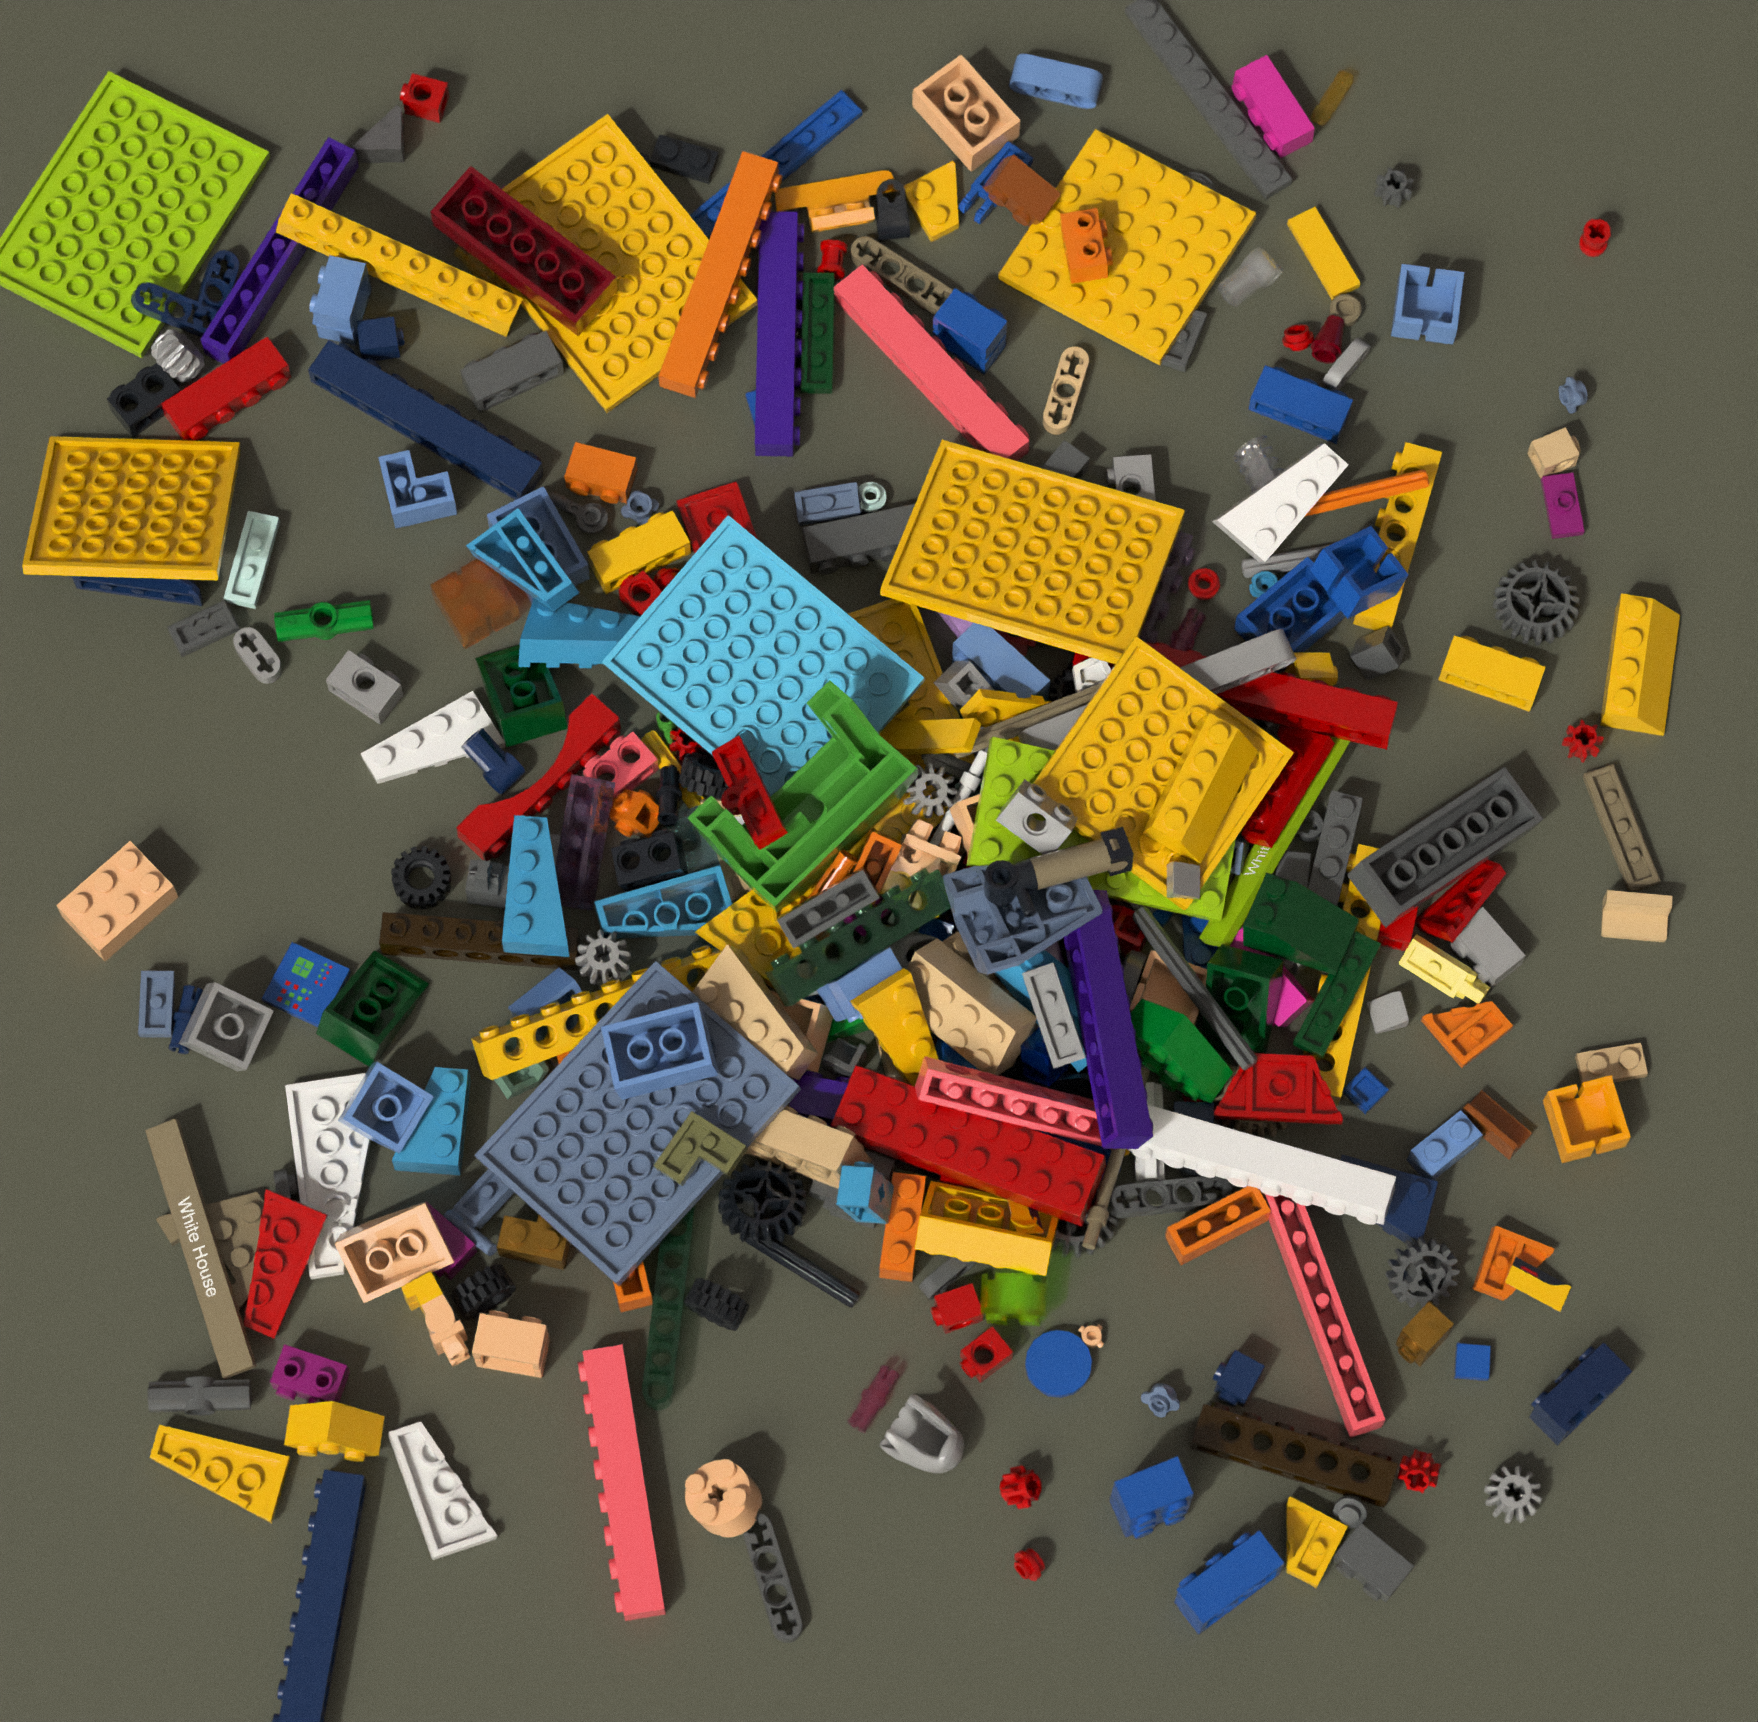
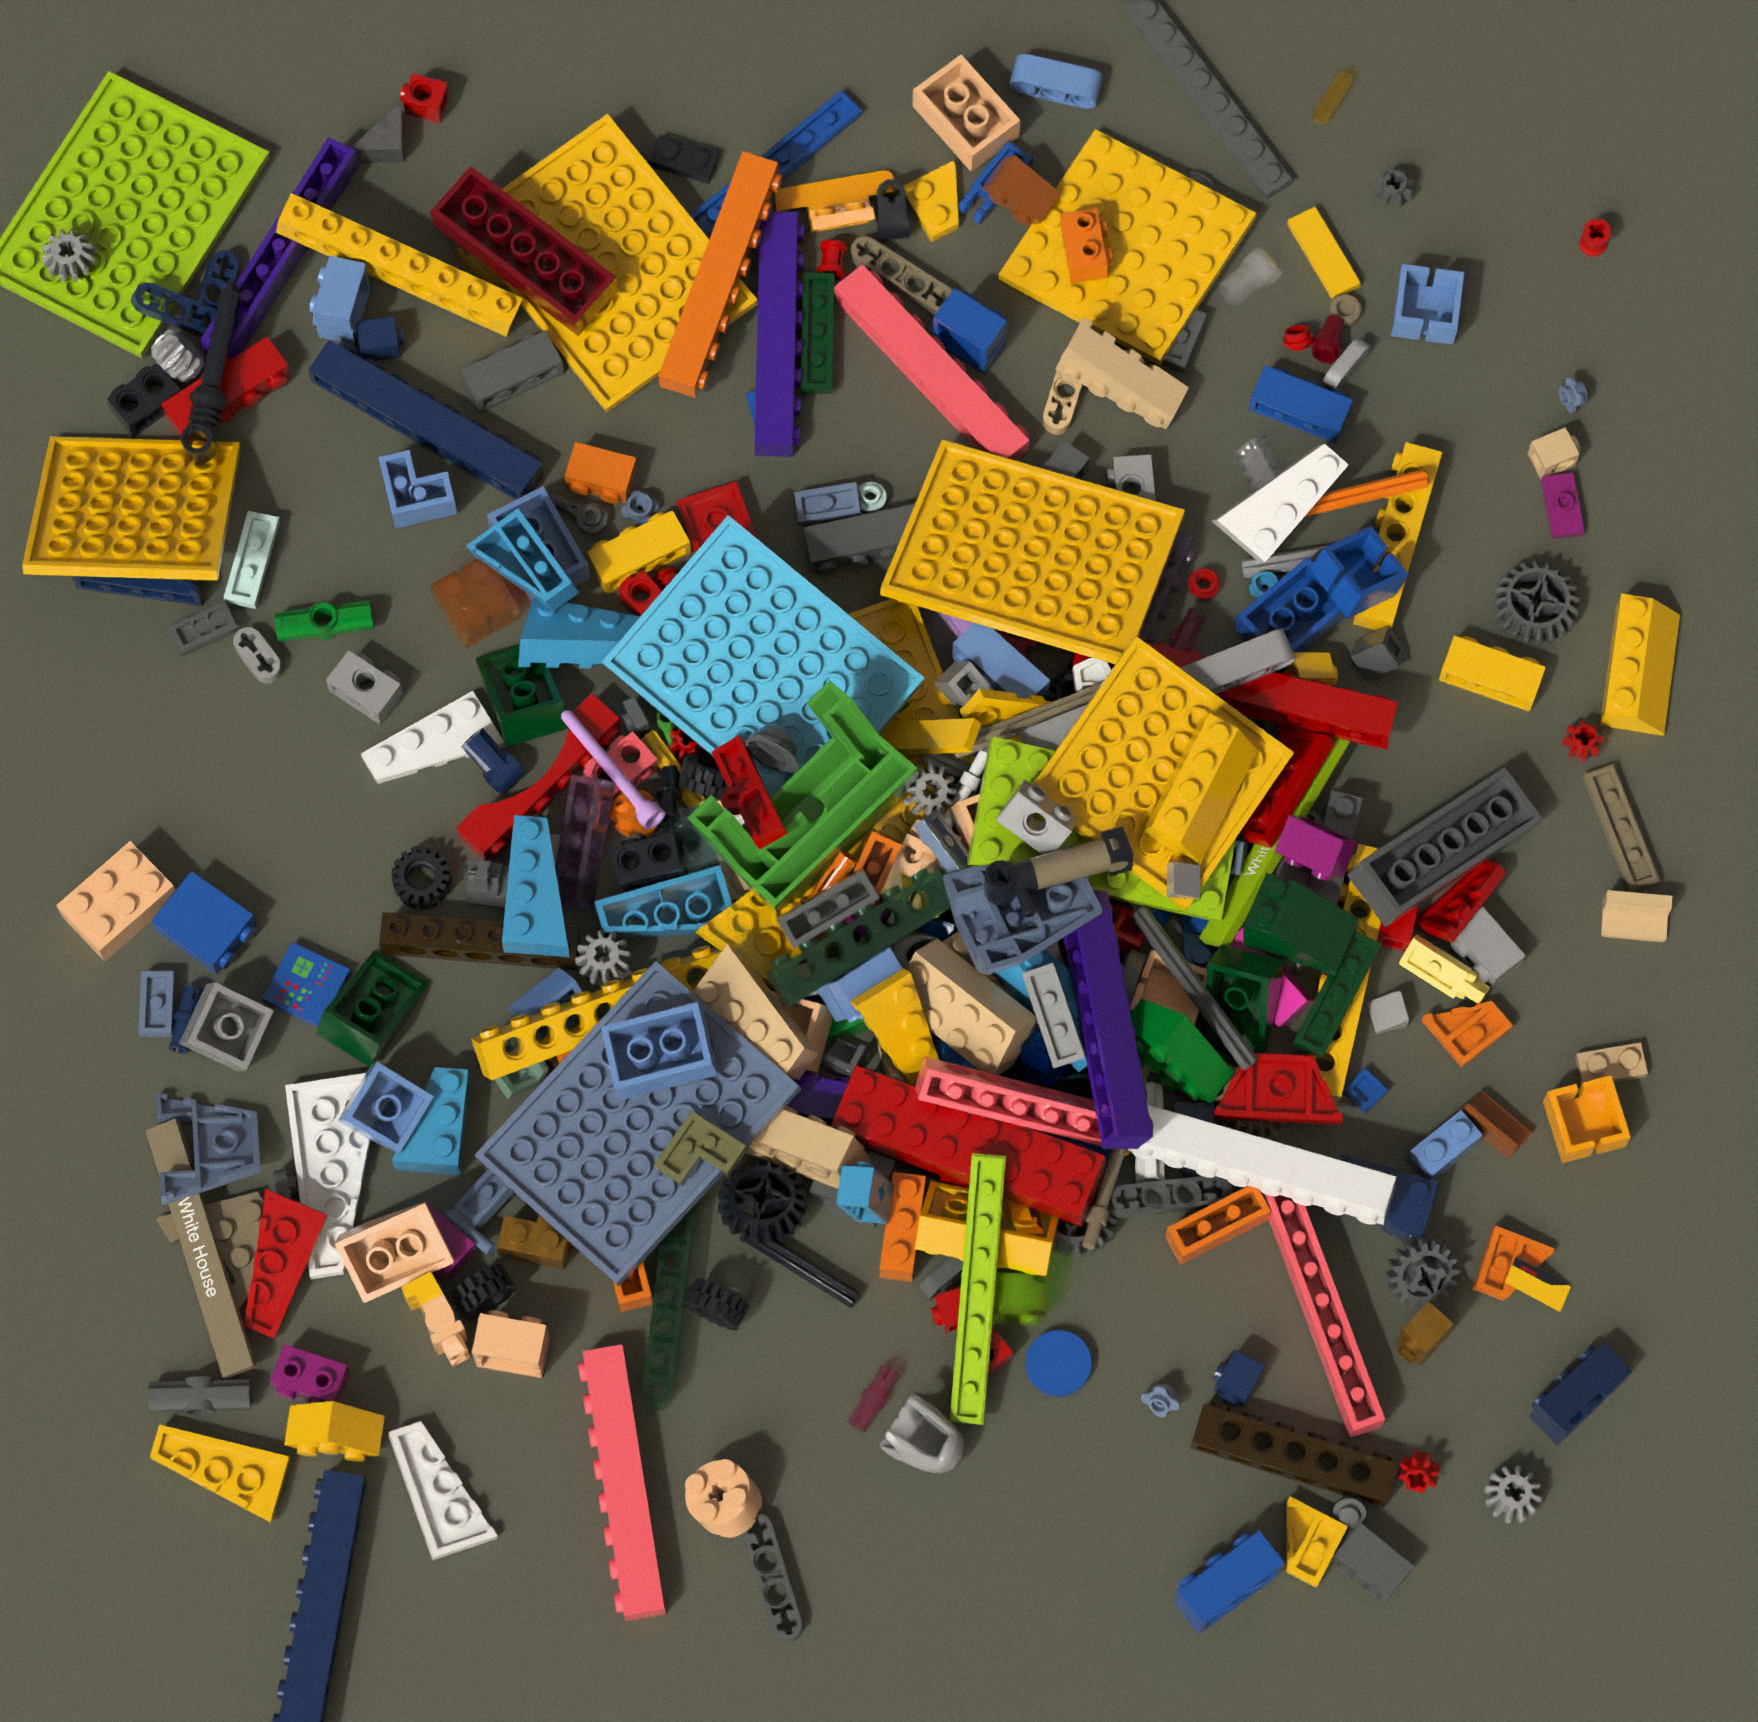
red gear [1000,1465,1042,1509] -> none
red plate [1014,1548,1045,1581] -> none
light nougat piece [1079,1324,1104,1348] -> none
blue brick [1110,1456,1194,1539] -> none
dark pink brick [1232,55,1315,159] -> none
blue tile [1454,1343,1491,1381] -> none
none -> light grey gear [42,228,96,283]
none -> blue brick [151,871,257,975]
none -> sand blue wing [156,1093,261,1205]
none -> black piece [181,279,241,463]
none -> lavender piece [561,710,665,830]
none -> dark grey plate [620,696,650,739]
none -> dark grey hat [745,724,800,773]
none -> sand blue plate [914,809,970,873]
none -> lime tile [950,1153,1006,1425]
none -> tan wedge [1055,316,1189,429]
none -> magenta brick [1275,815,1357,881]

